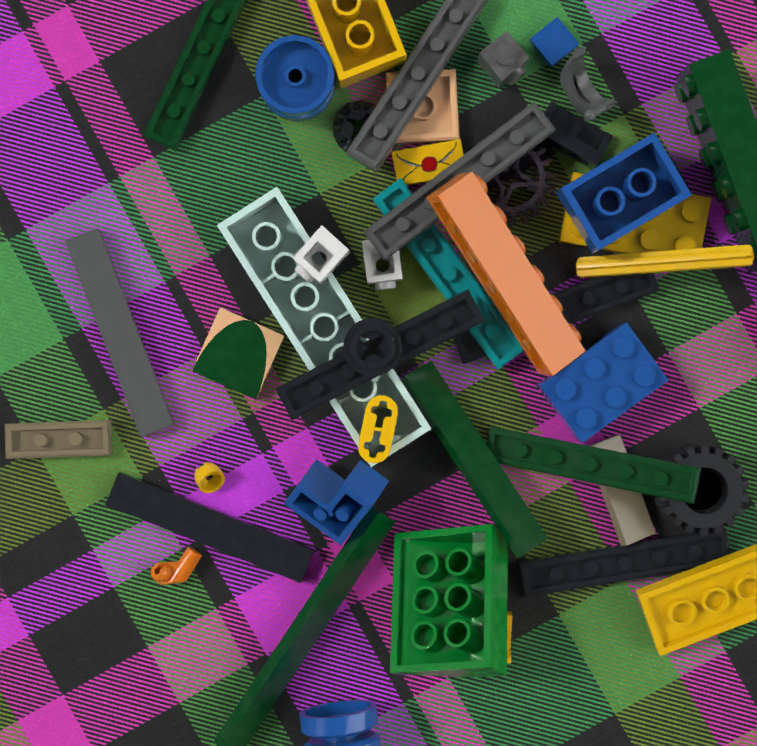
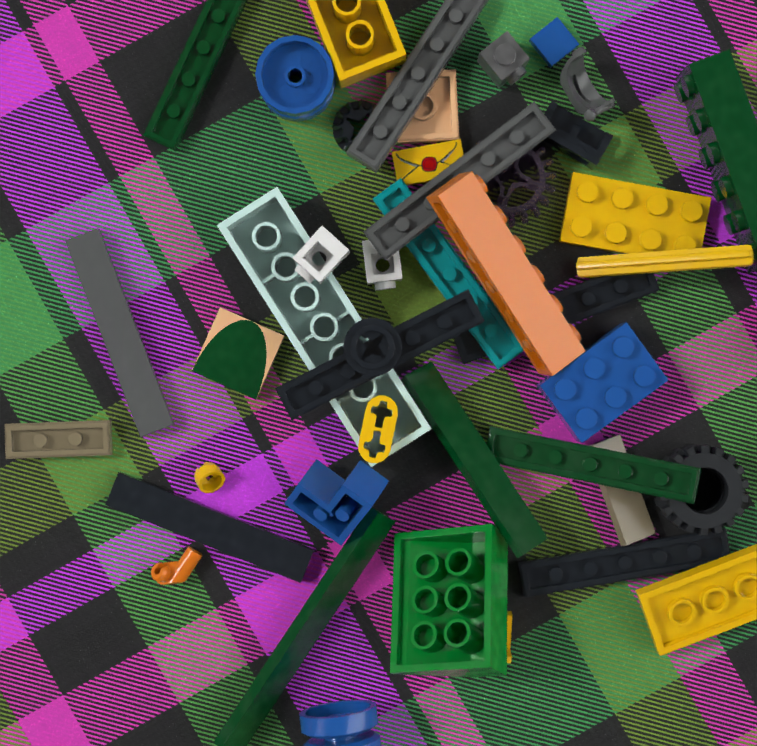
blue brick [556,132,692,254] -> none

